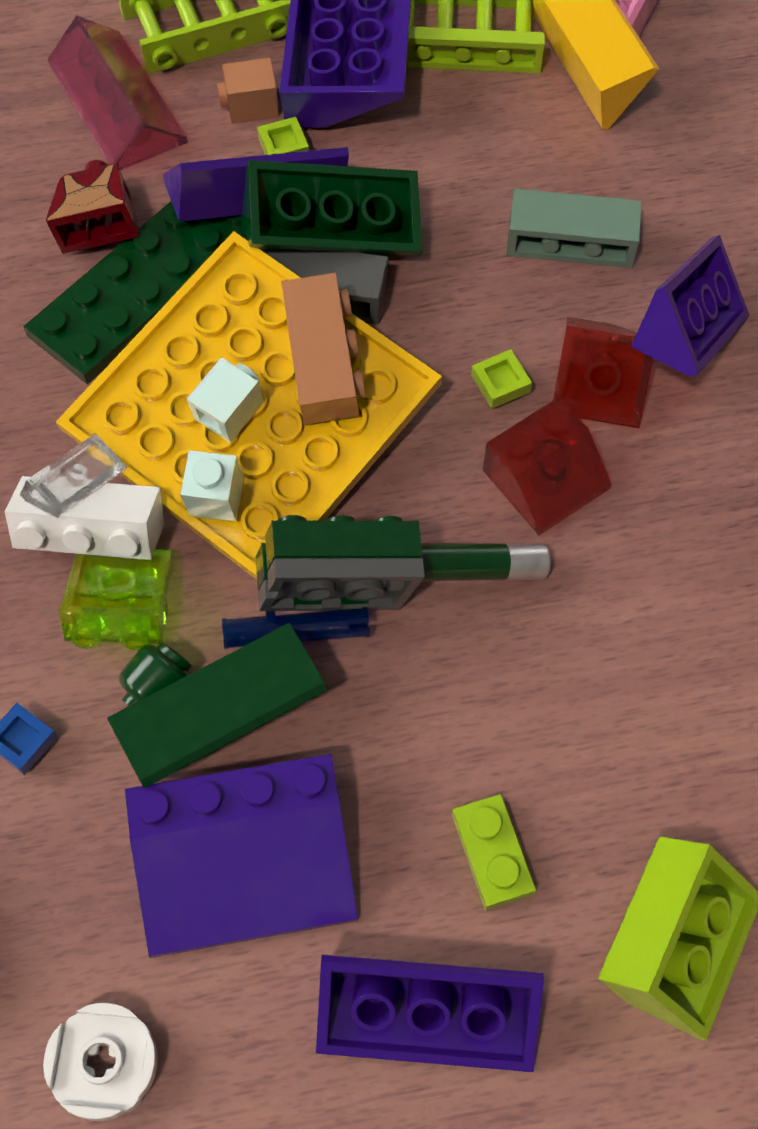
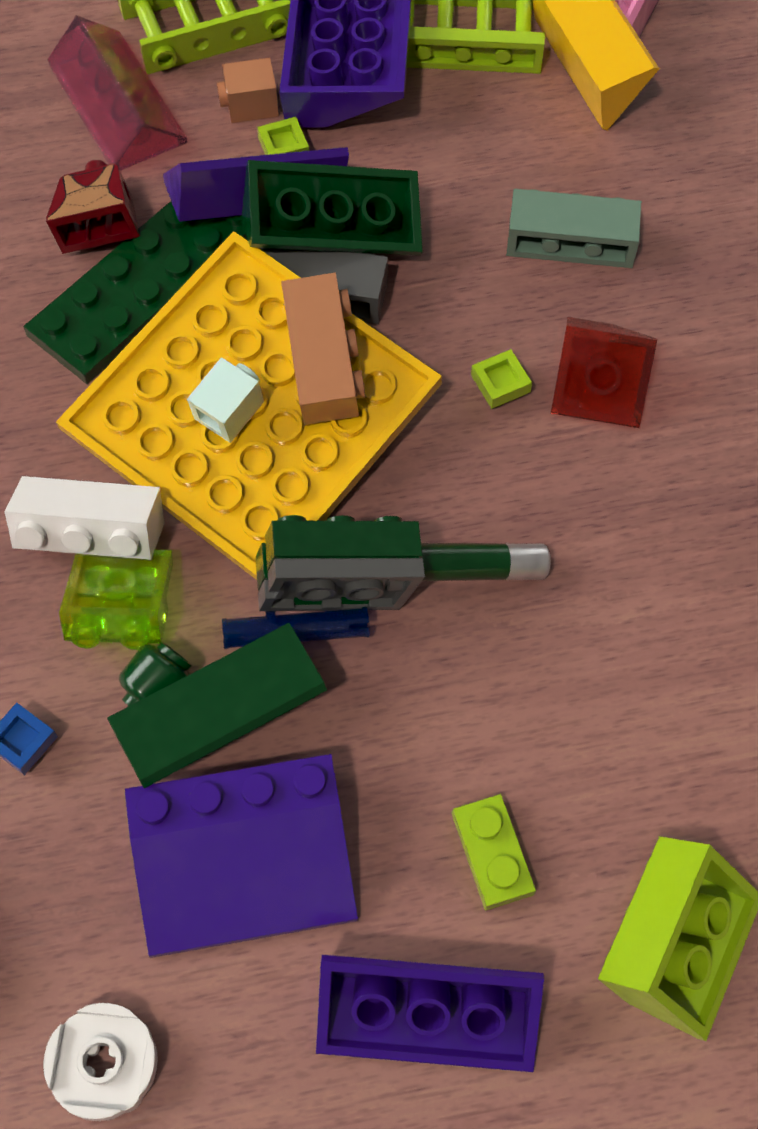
clear slope [20,433,127,518] -> none
light aqua brick [180,451,244,521] -> none
clear red slope [483,396,612,536] -> none
dark purple slope [631,235,749,377] -> none

